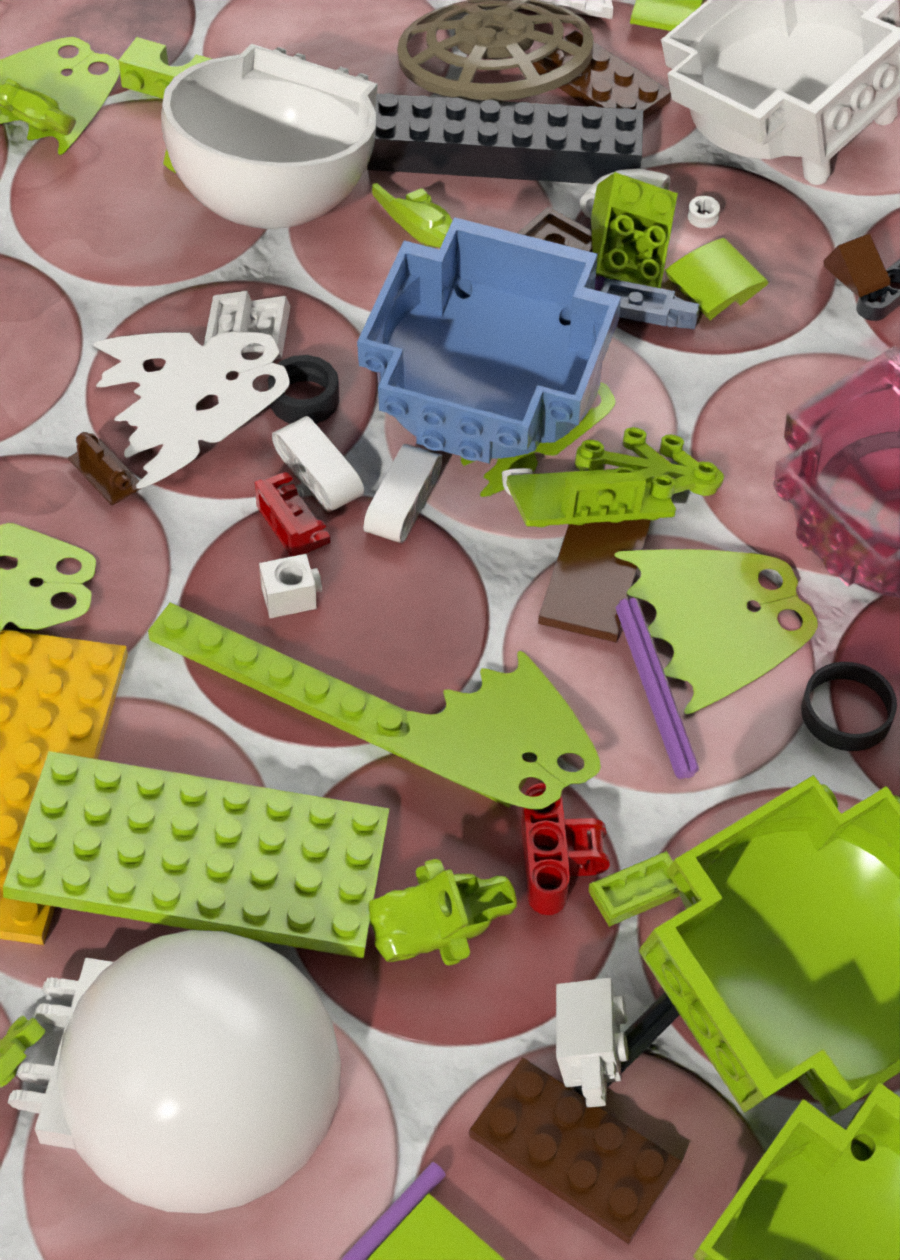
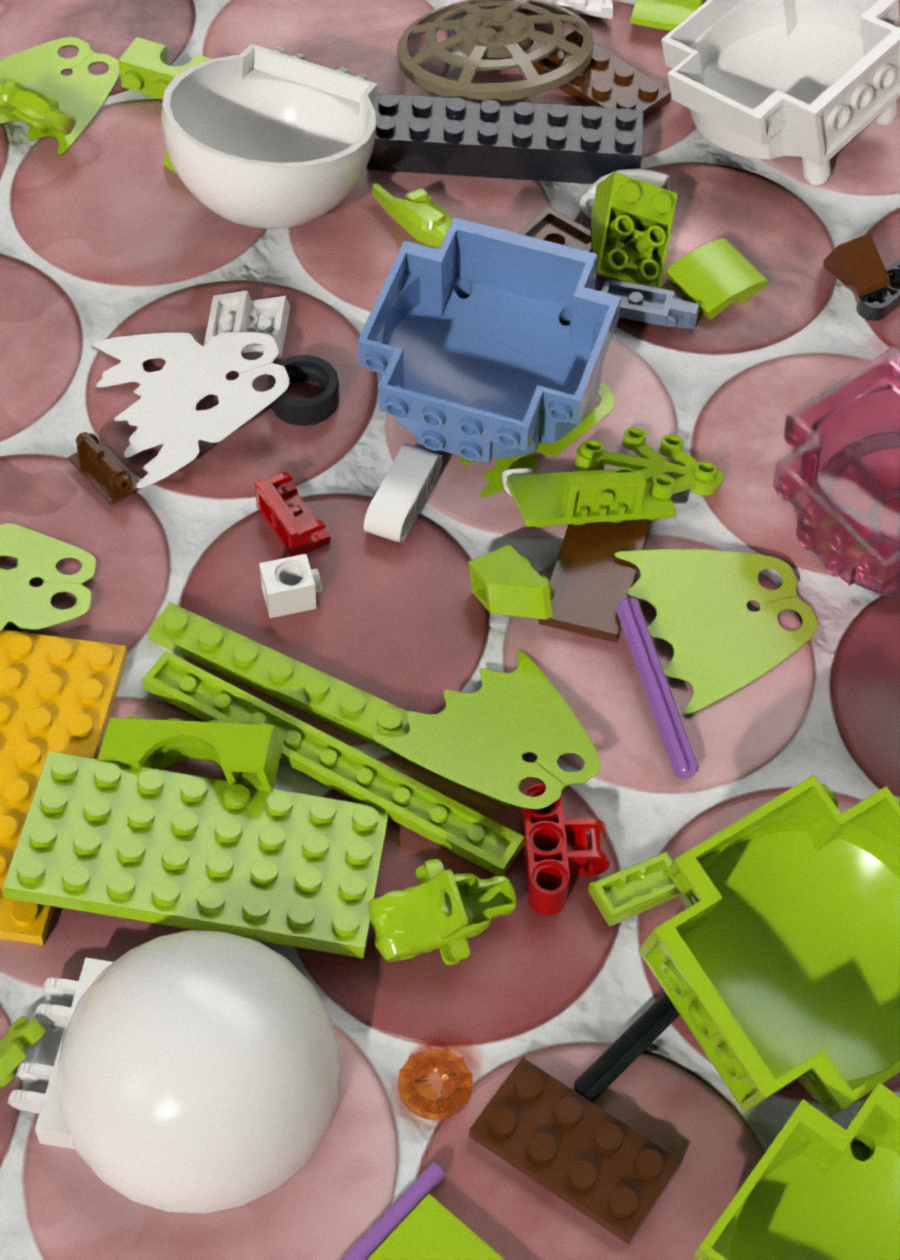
white beam [272,416,364,513] -> none
white hinge [556,978,628,1108] -> none
white bush [688,196,720,228] -> none
black tyre [801,662,897,751] -> none
none -> lime arch [97,716,282,792]
none -> lime plate [142,651,525,876]
none -> clear orange gear [398,1046,473,1120]
none -> lime slope [468,544,554,620]

